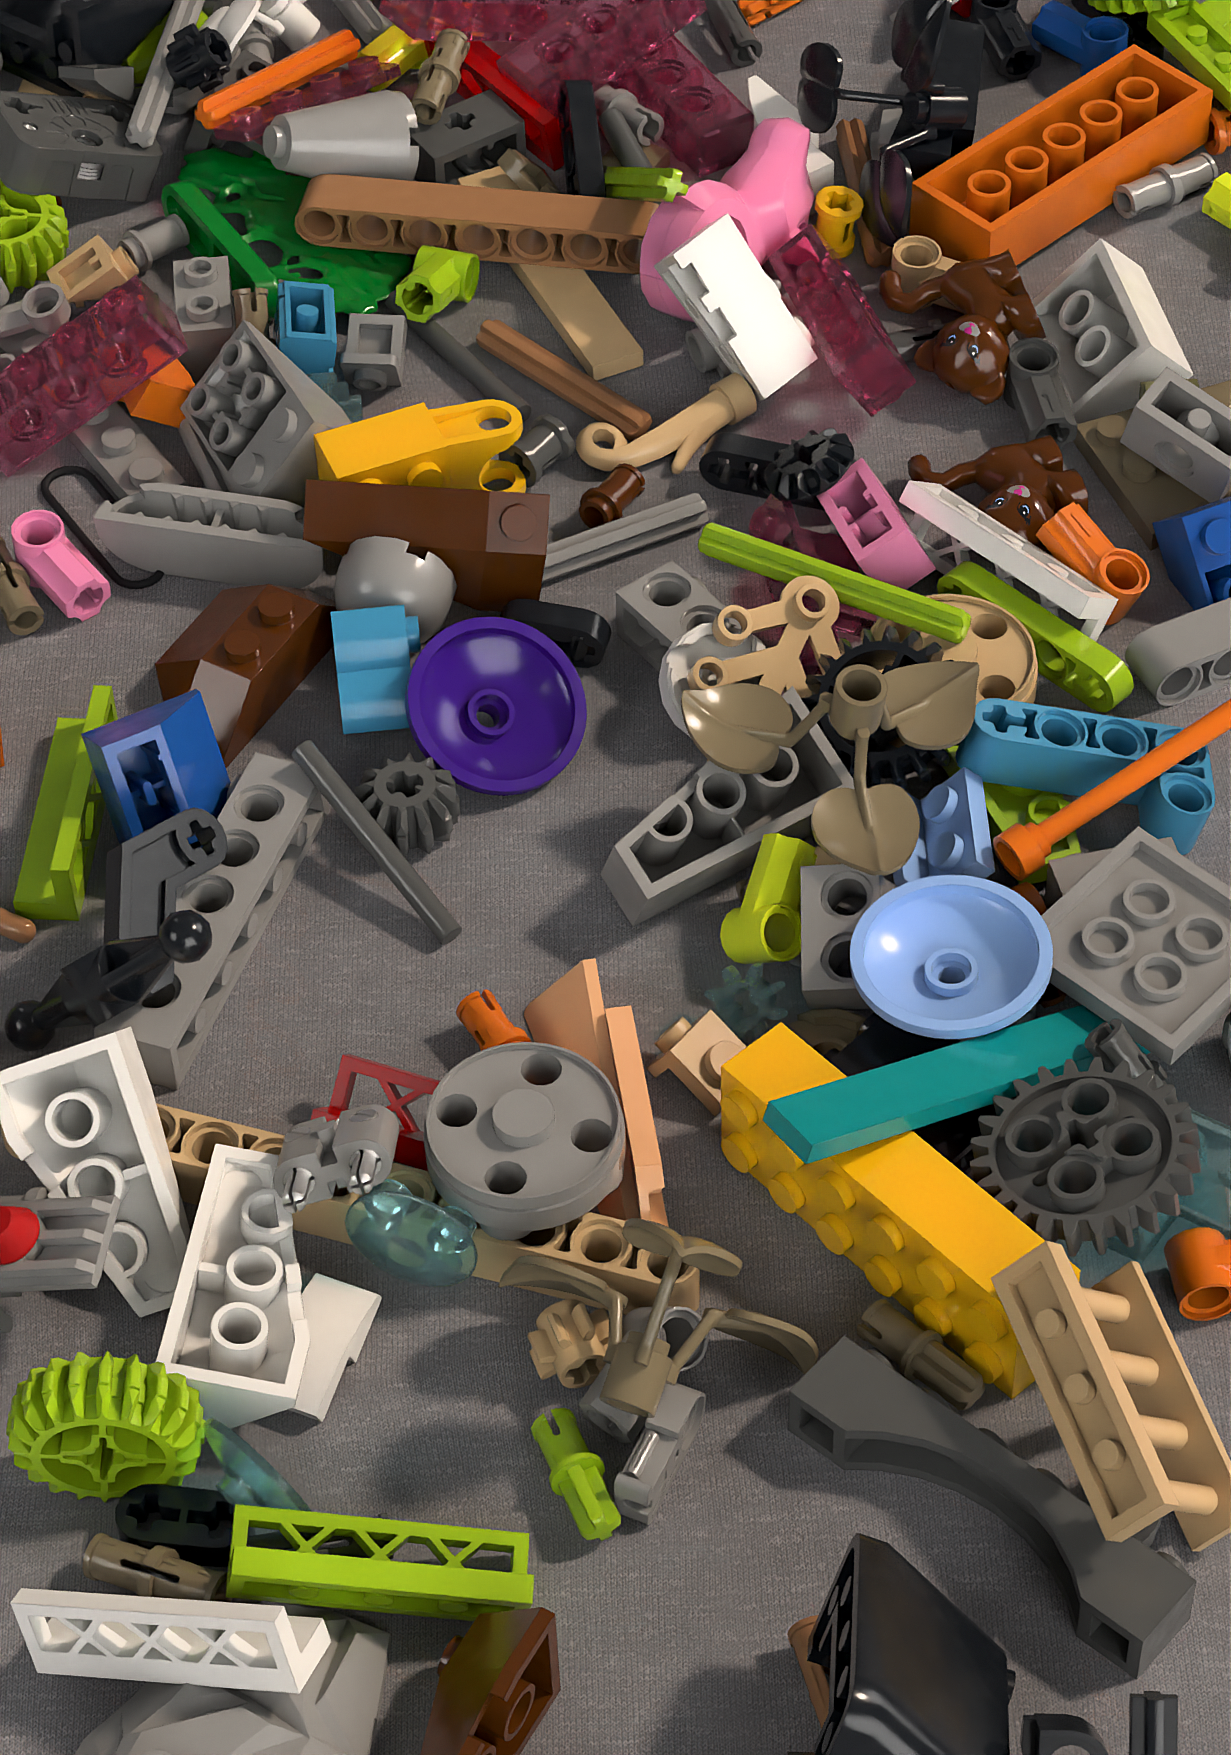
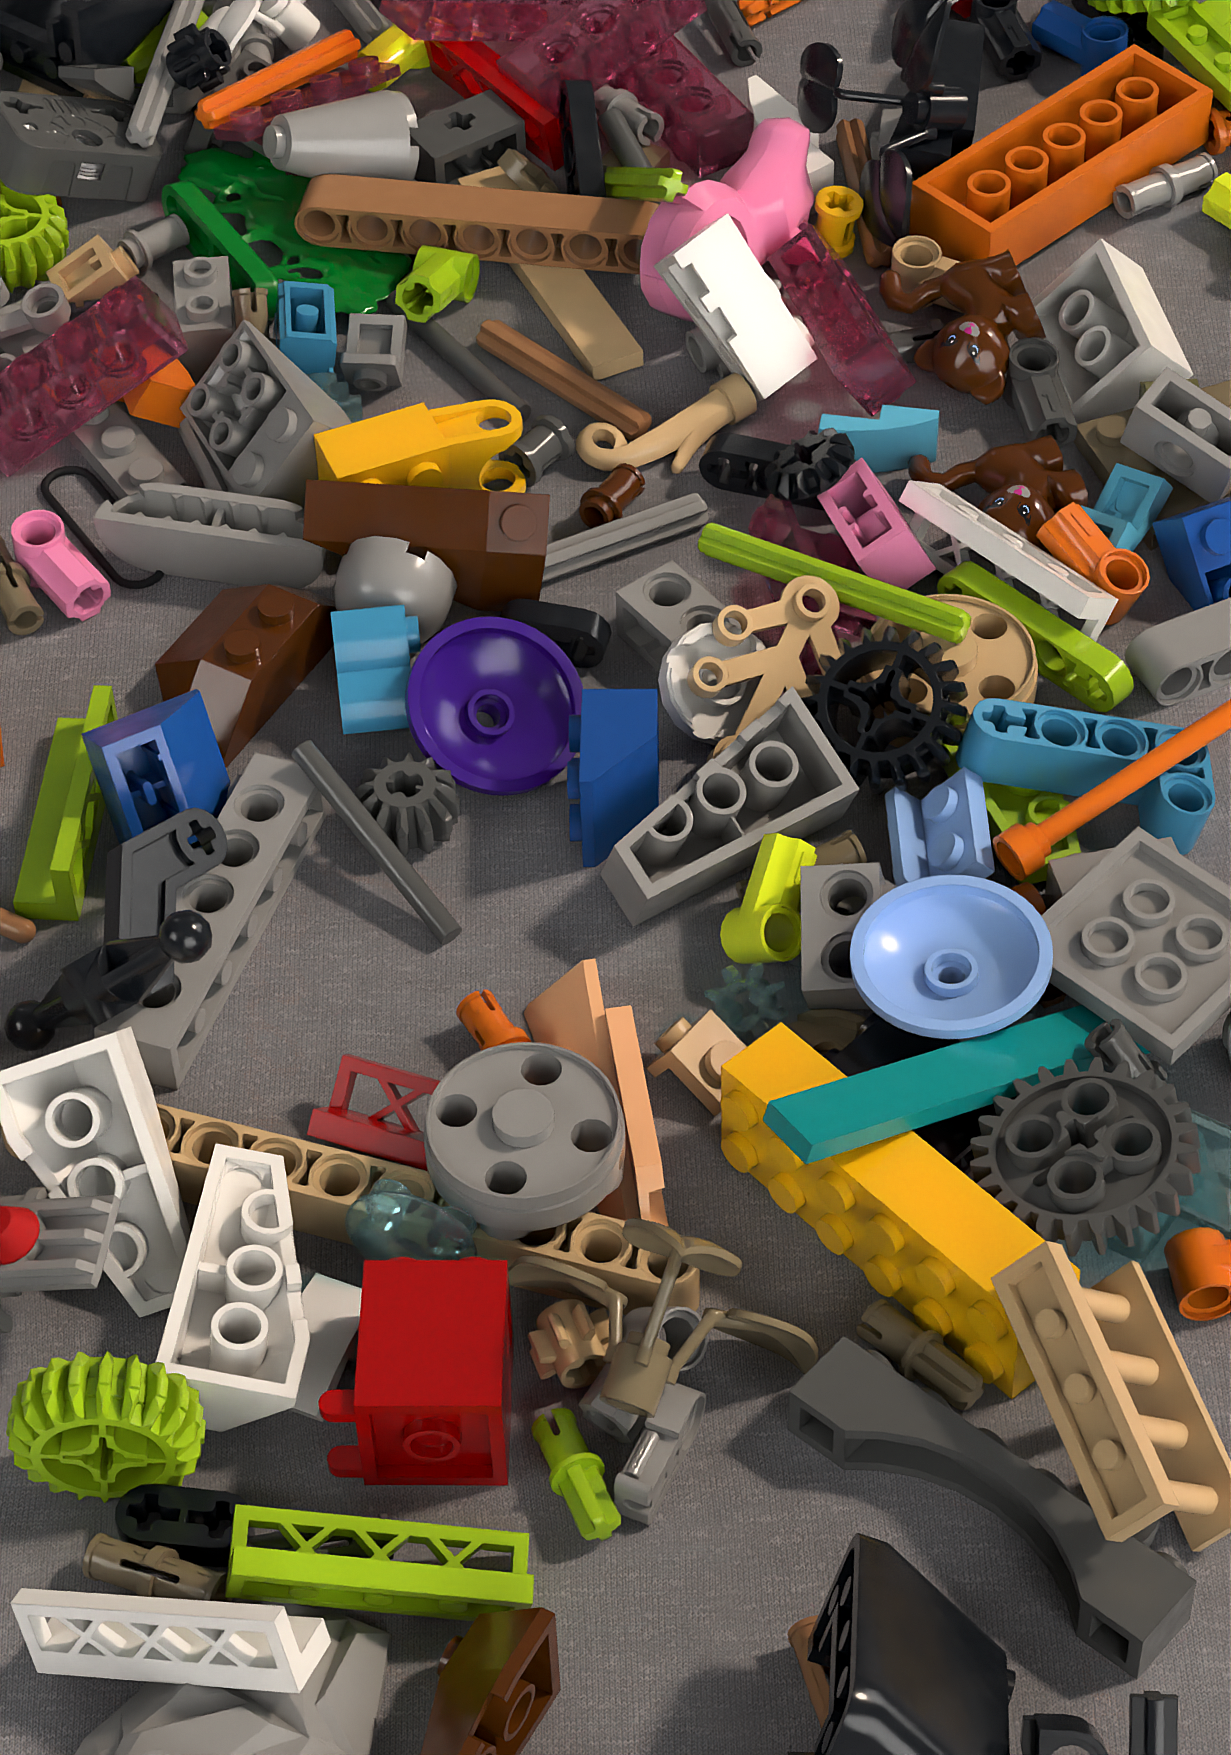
clear light blue dish [203,1417,312,1512] -> none
light grey piece [273,1104,400,1213] -> none
dark tan pin [410,28,470,125] -> none
dark tan plant [681,661,980,876] -> none
none -> red container [318,1256,514,1486]
none -> blue slope [567,689,660,867]
none -> medium azure slope [818,404,940,473]
none -> medium azure slope [1081,463,1173,552]

